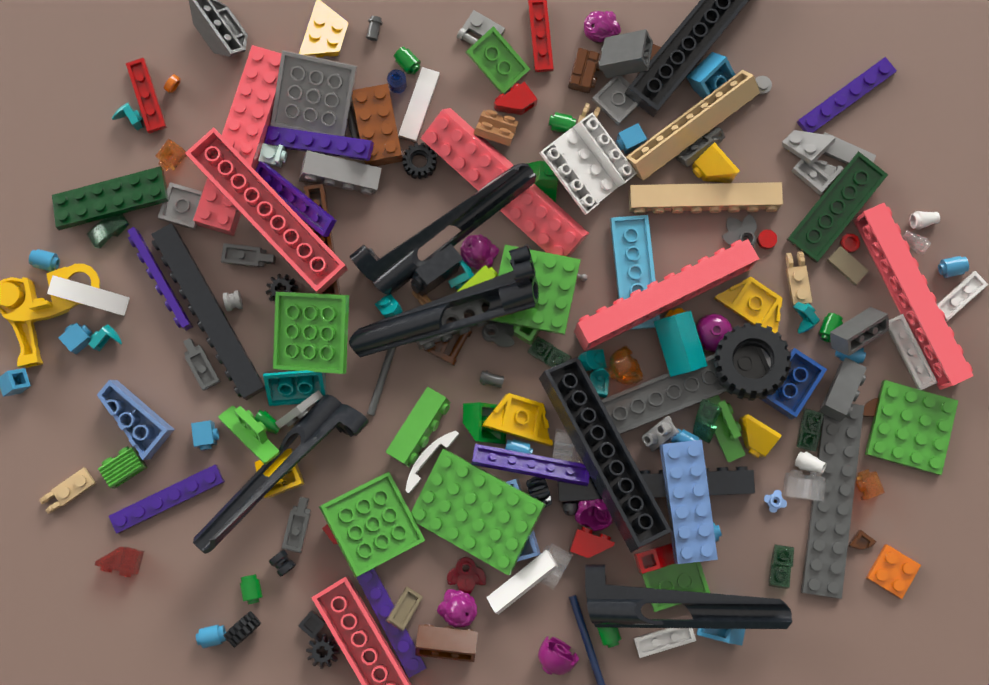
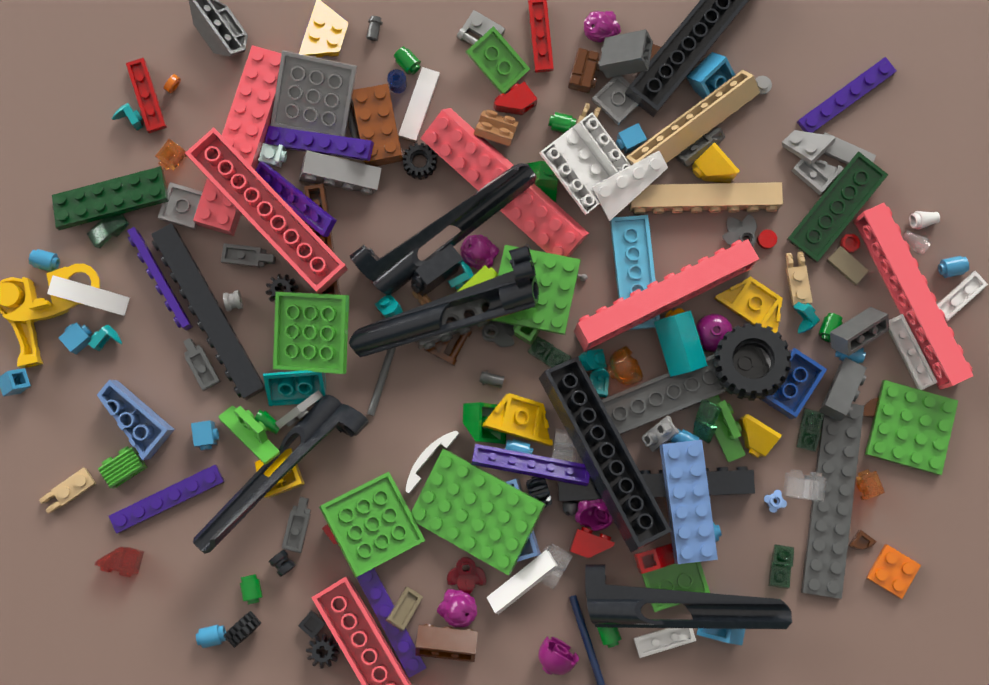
bright green brick [386,386,451,468] -> none
white cone [795,451,826,474] -> none
none -> white wing [591,151,668,221]

